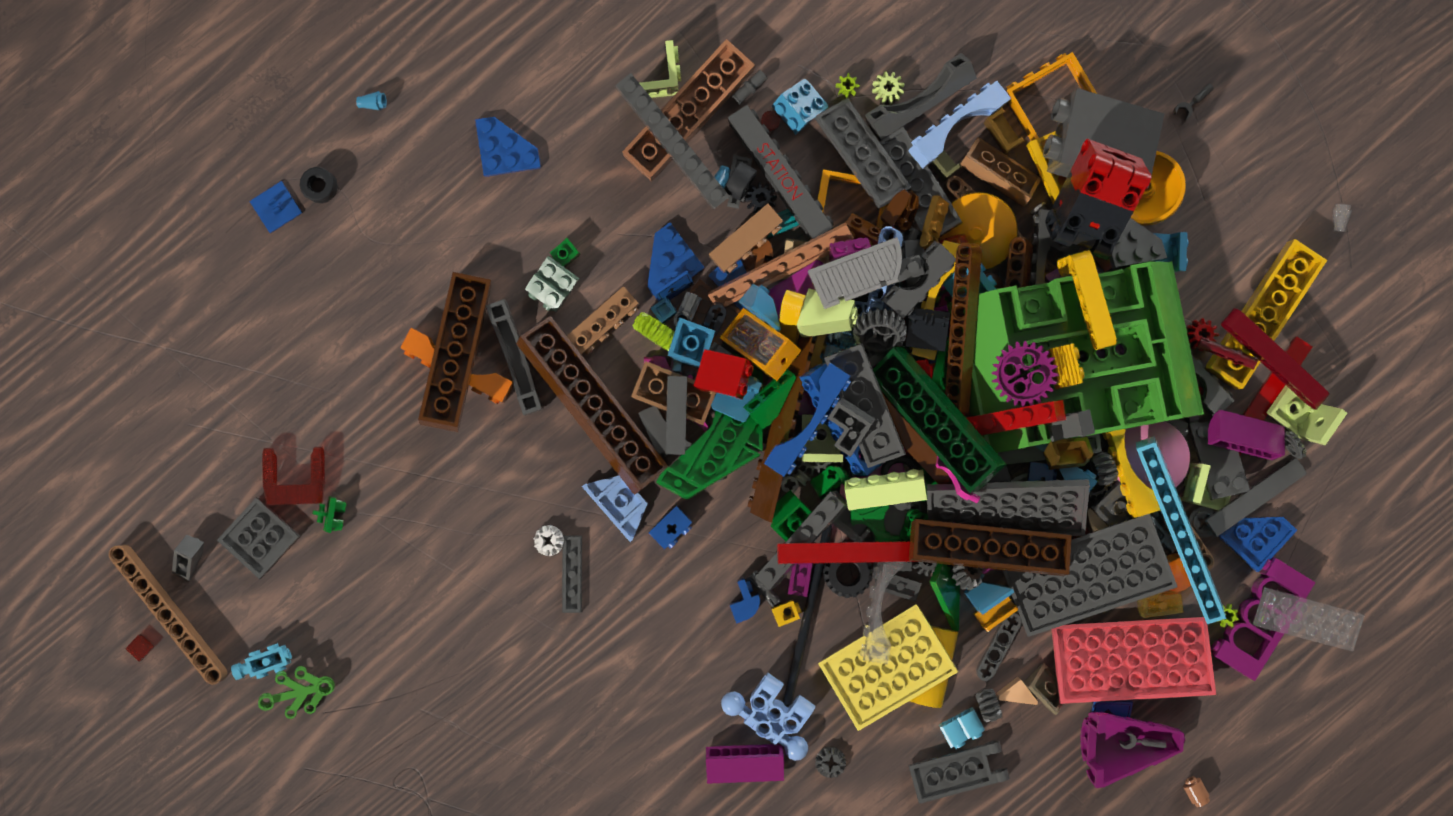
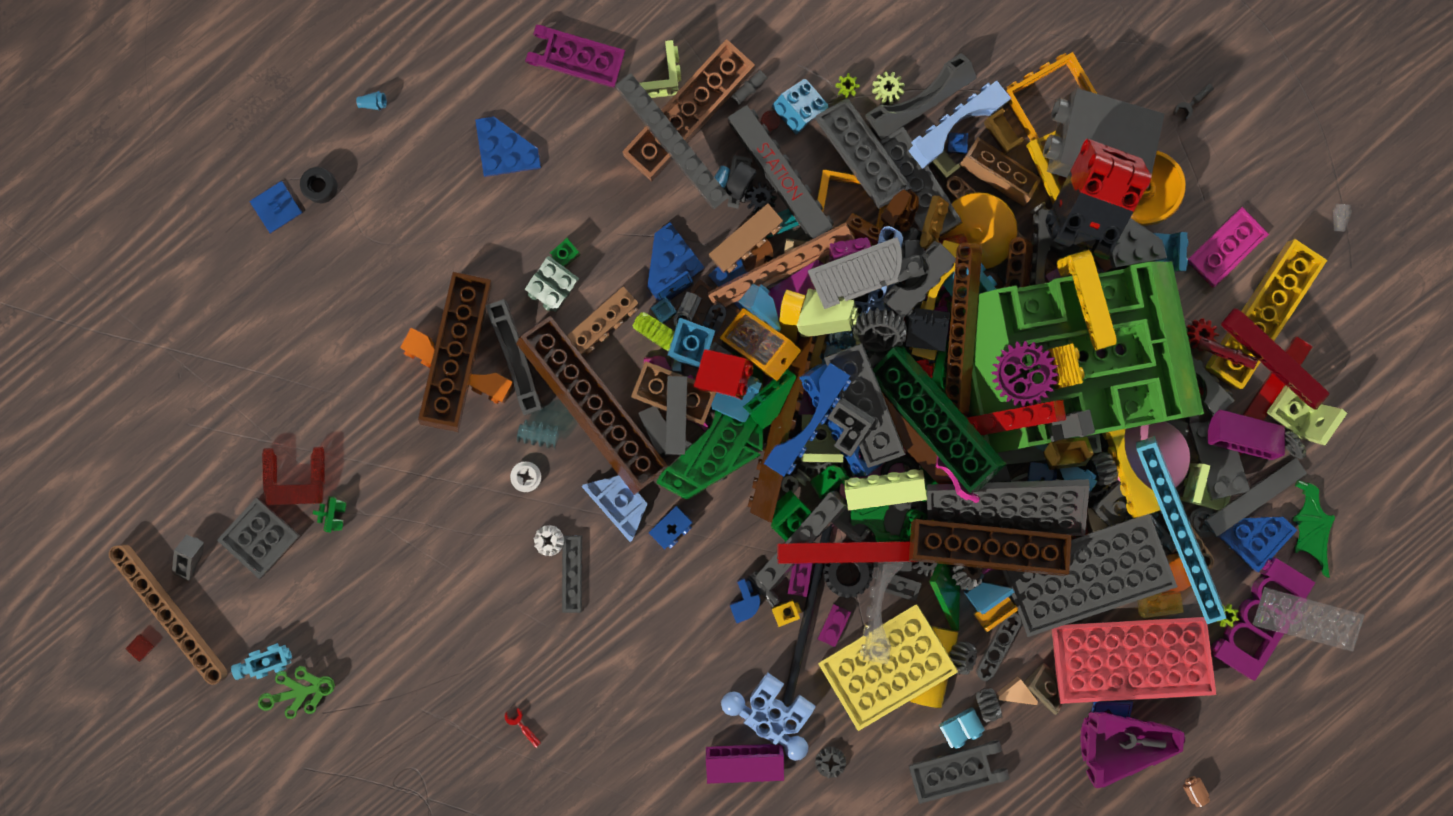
none -> red piece [504,708,541,748]
none -> white gear [510,462,541,492]
none -> clear light blue piece [517,419,559,450]
none -> magenta hinge [525,25,625,88]
none -> magenta plate [817,604,851,647]
none -> blue tile [947,133,968,154]
none -> dark grey gear [949,642,977,675]
none -> dark pink tile [1188,207,1269,288]
none -> green animal [1292,480,1335,578]

